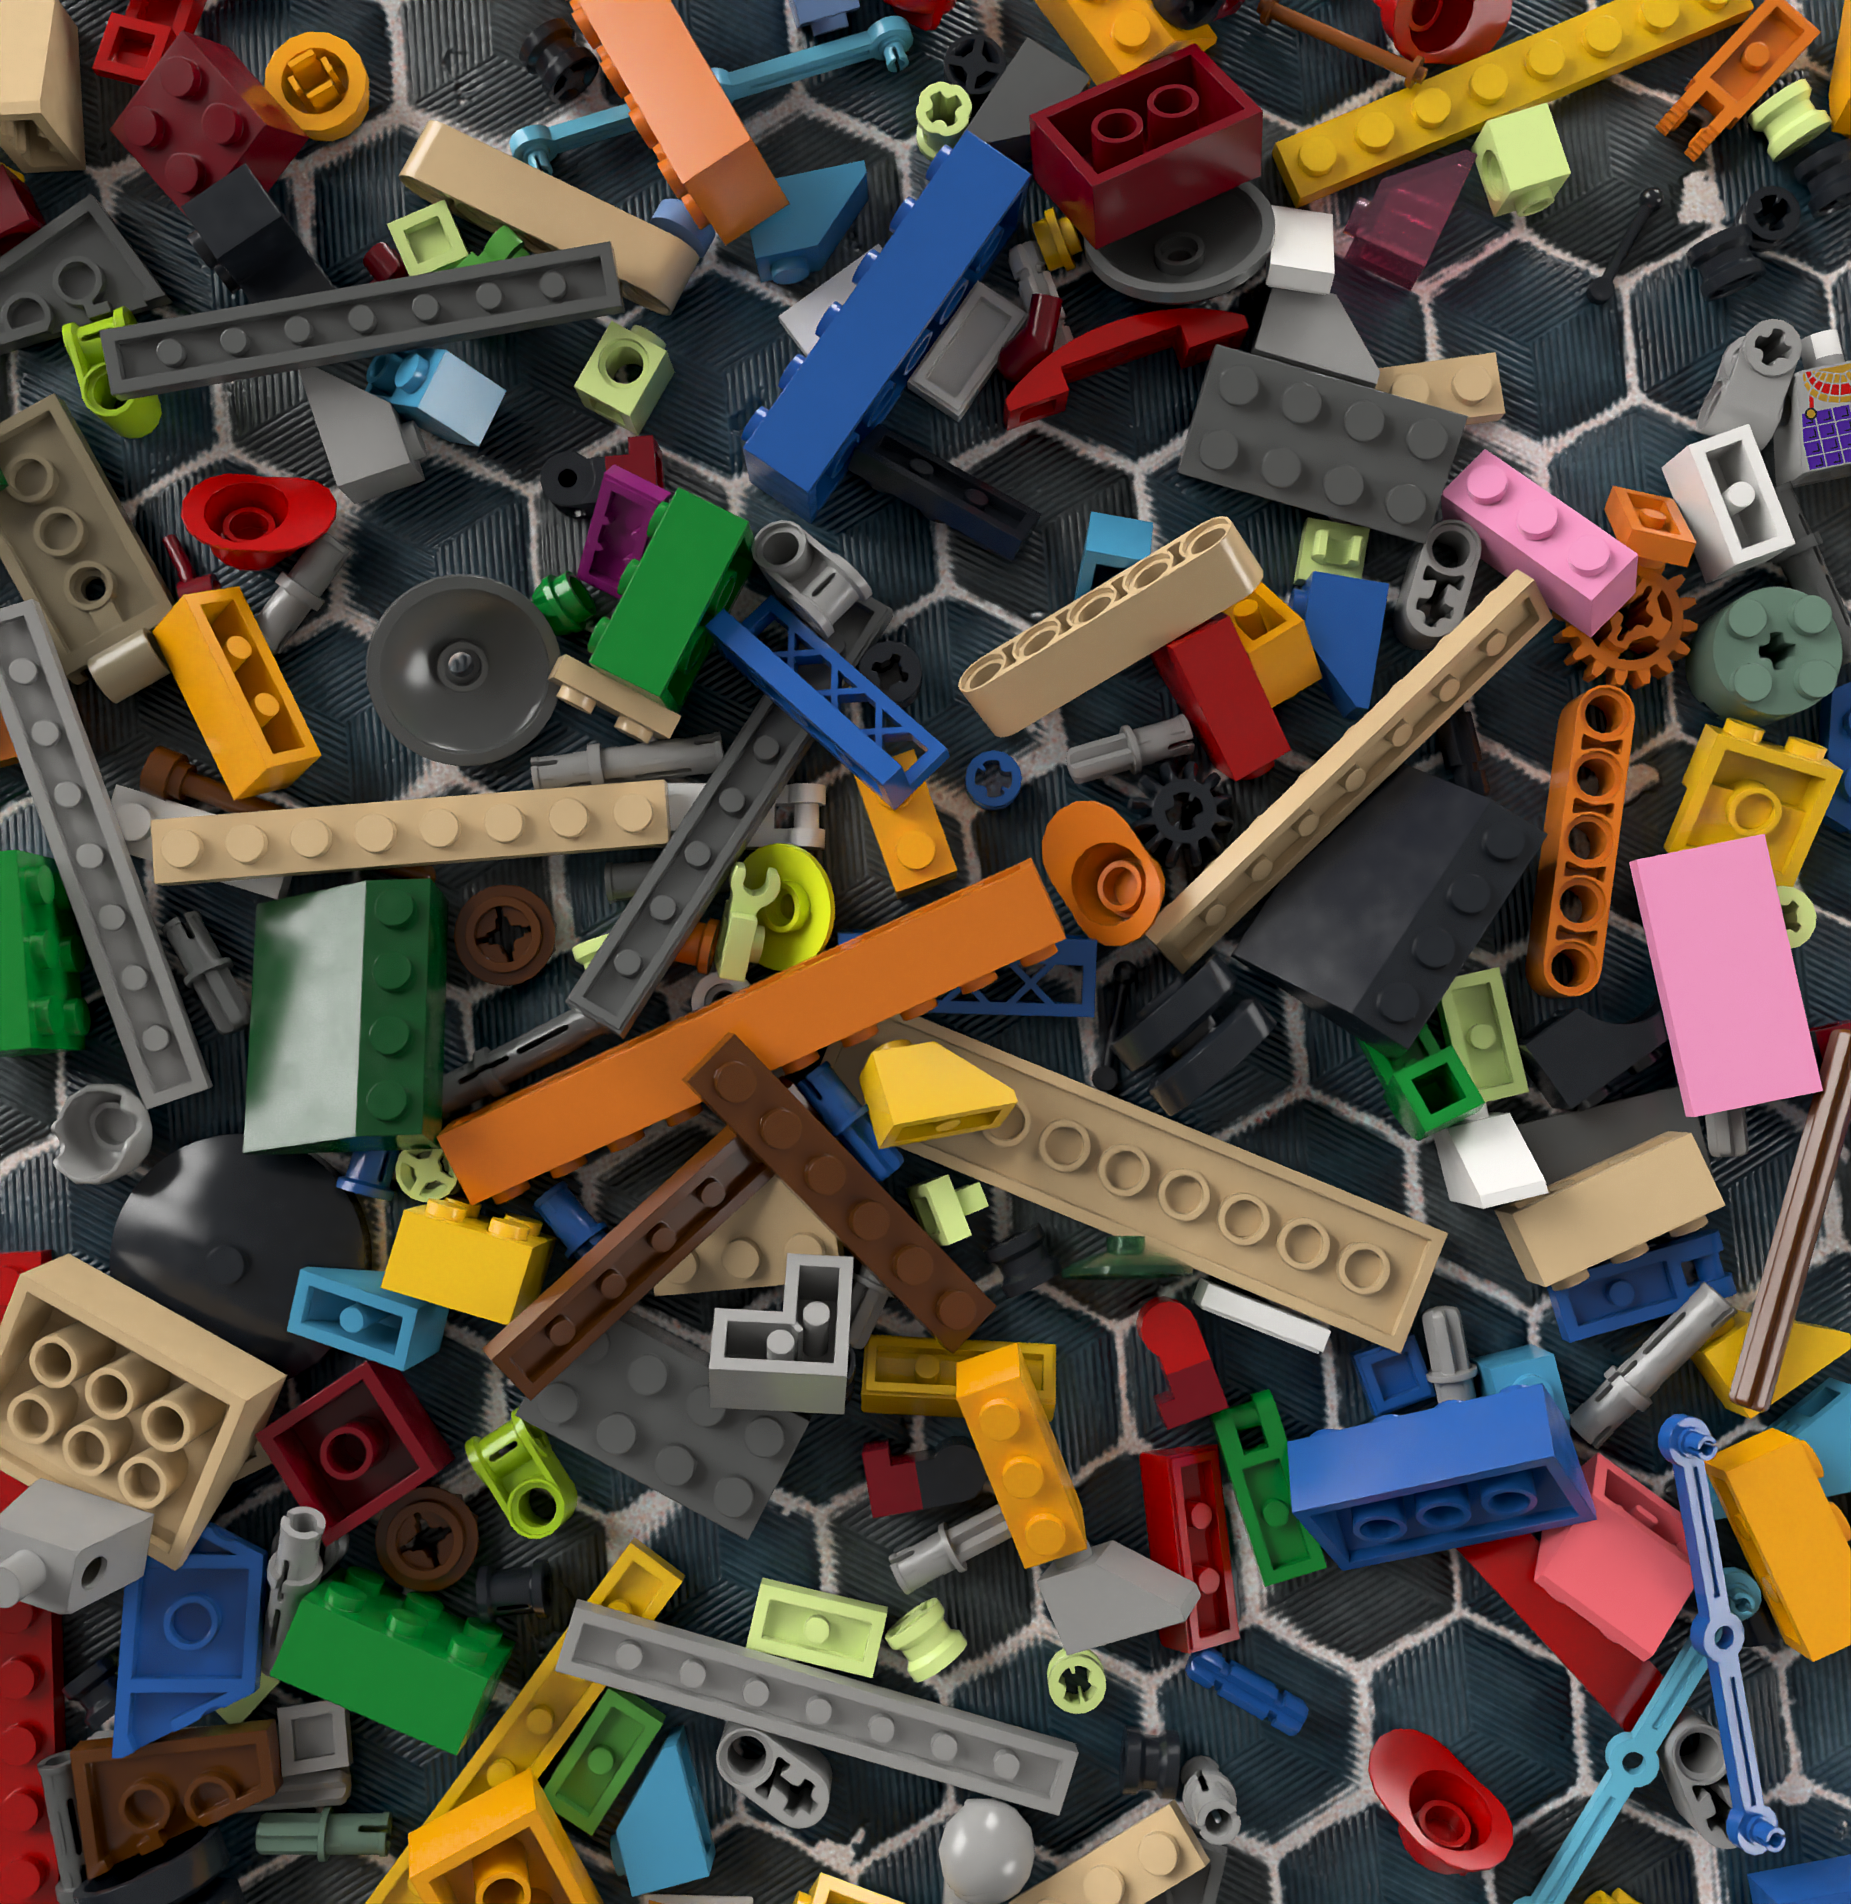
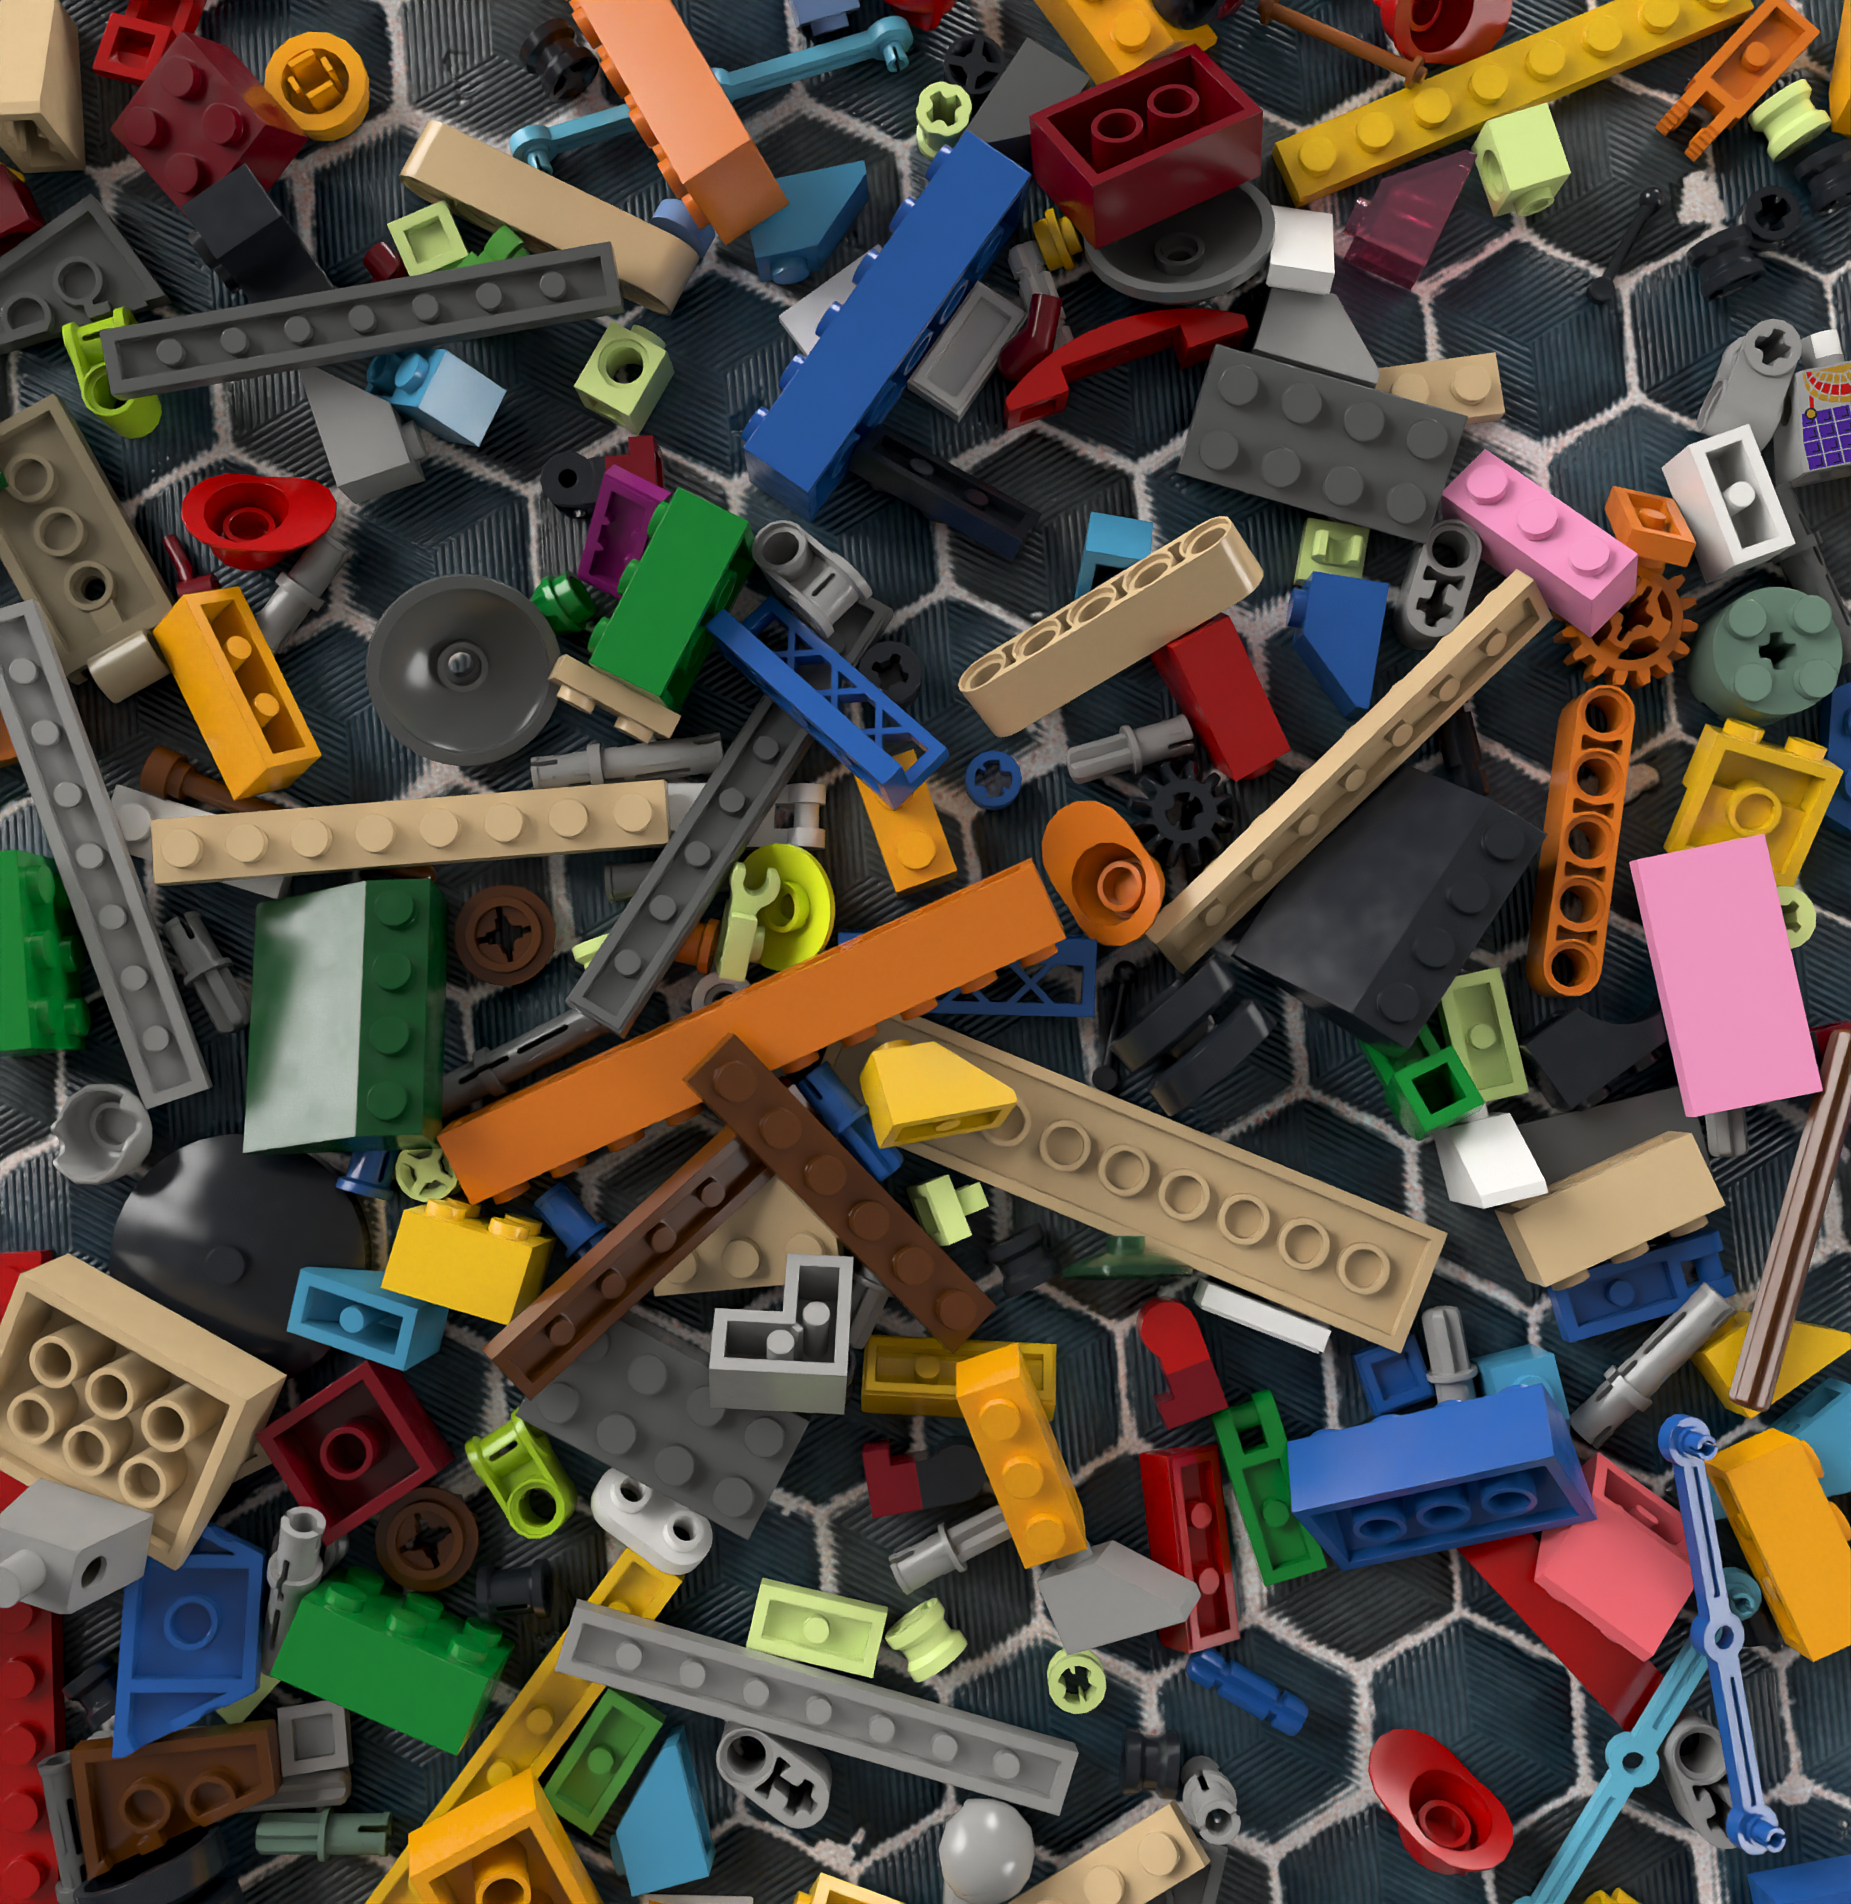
light orange slope [1222,582,1323,708] -> none
none -> white plate [591,1468,713,1575]

